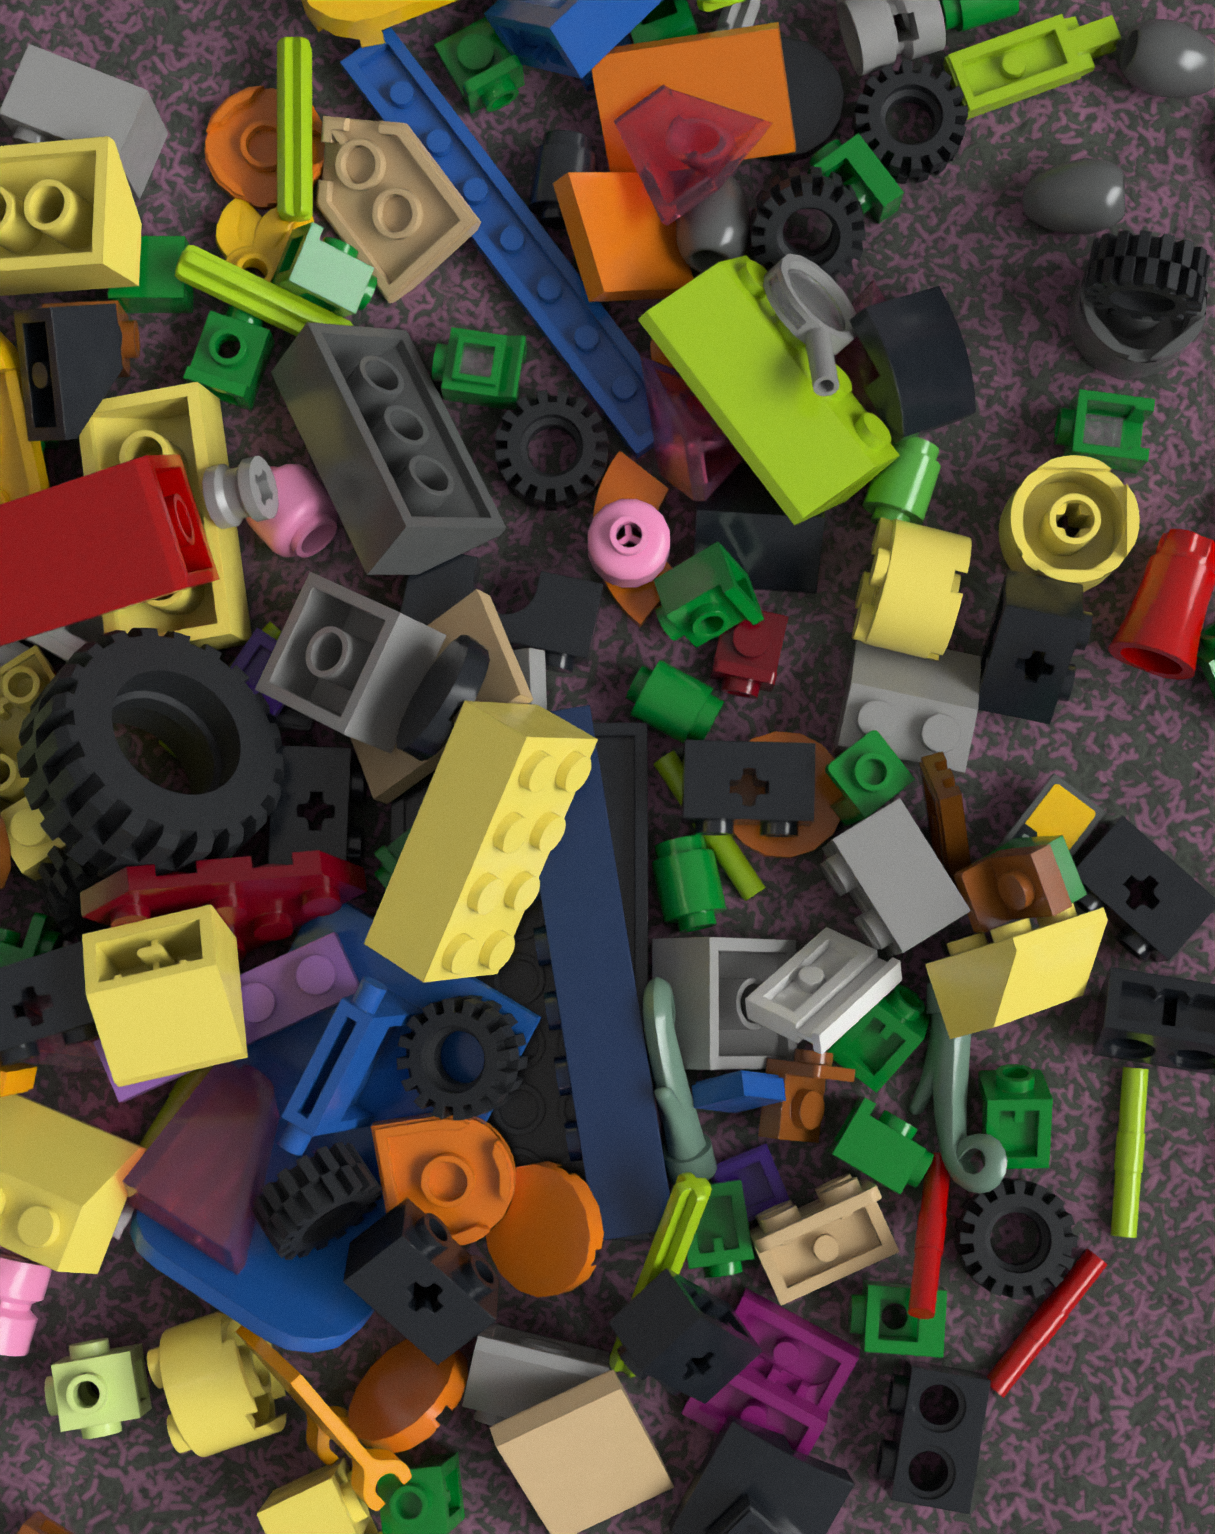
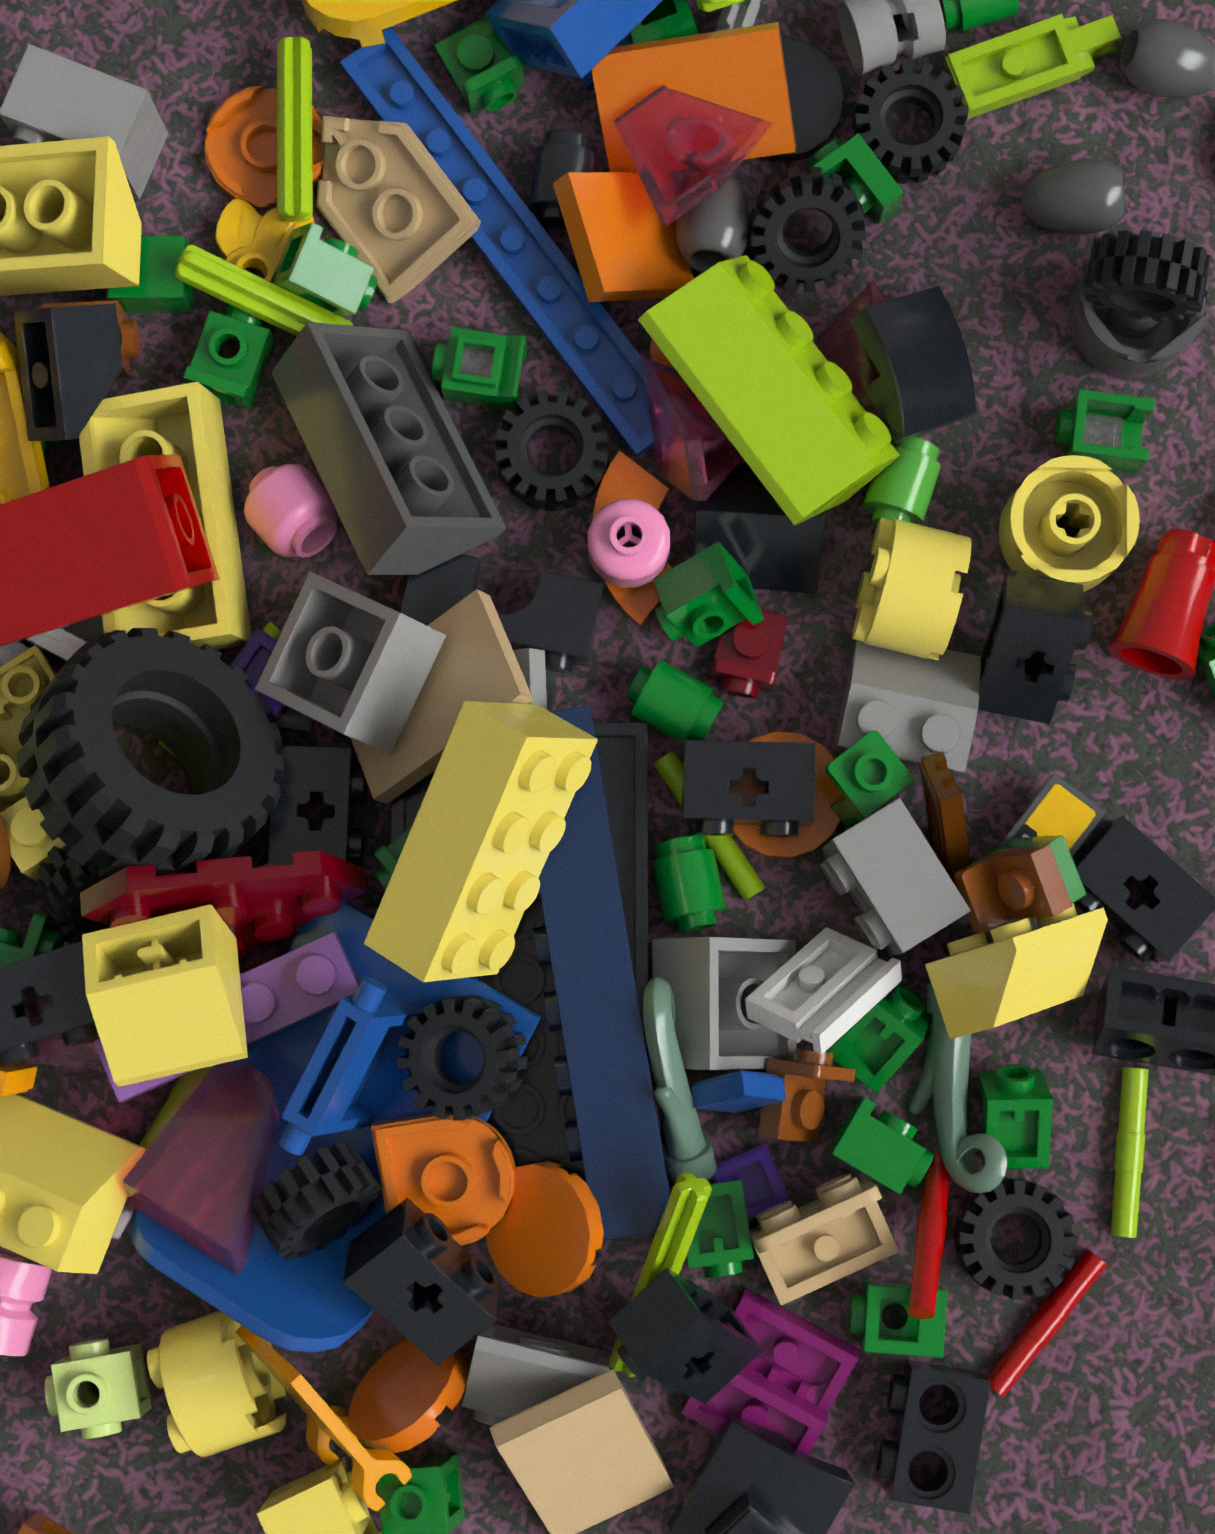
light grey wheel [202,456,279,529] -> none
black tile [396,635,490,761] -> none
light grey piece [763,254,857,396] -> none

